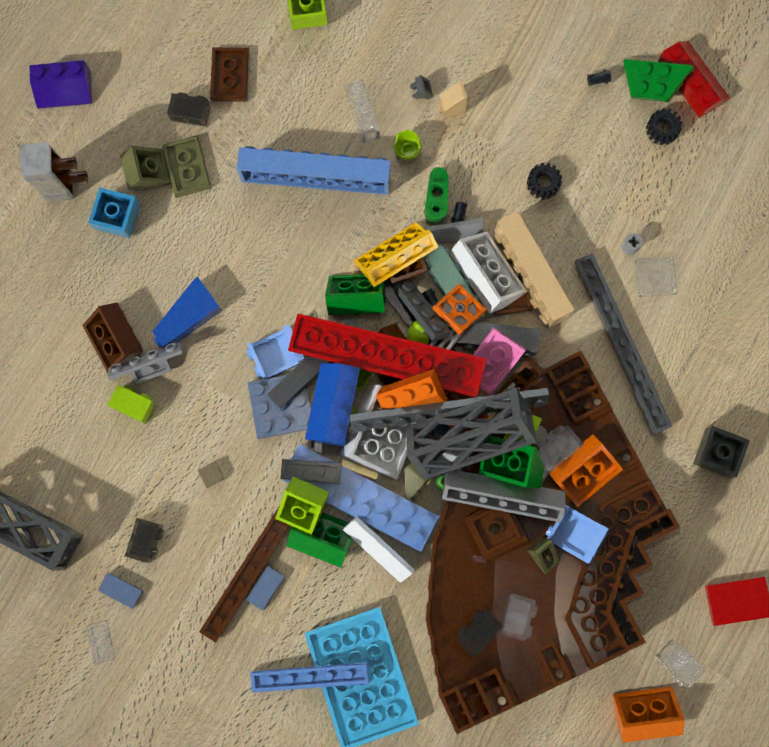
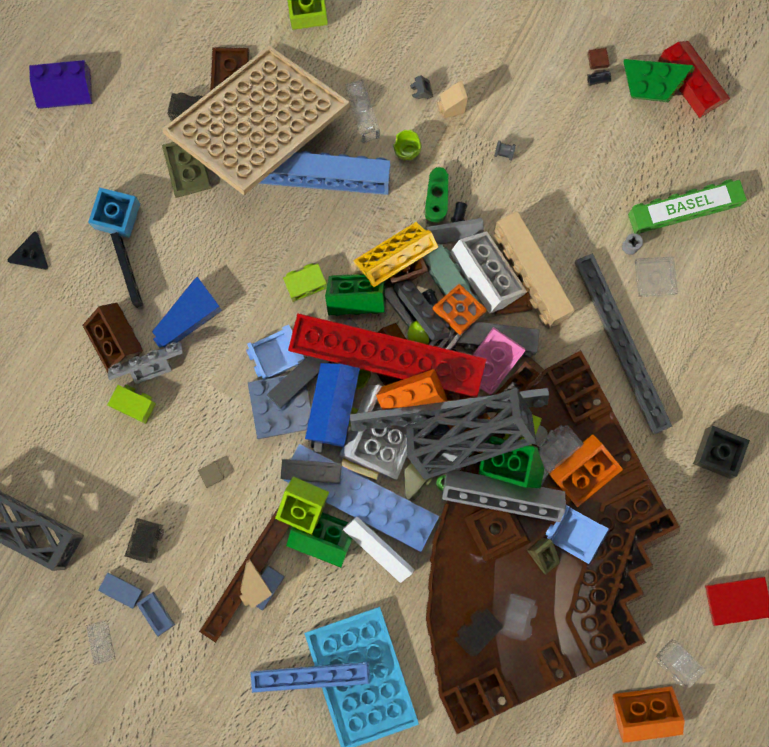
flat silver piece [20,142,88,202] -> none
olive slope [120,146,171,191] -> none
black tyre [527,163,562,200] -> none
black tyre [646,108,683,145] -> none
none -> black piece [7,231,48,270]
none -> black tile [110,232,143,308]
none -> sand blue tile [136,592,175,637]
none -> tan plate [162,46,350,195]
none -> tan slope [240,559,272,608]
none -> lime brick [283,263,327,302]
none -> dark grey bush [494,140,516,161]
none -> copper tile [588,48,610,70]
none -> bright green brick [628,179,747,234]

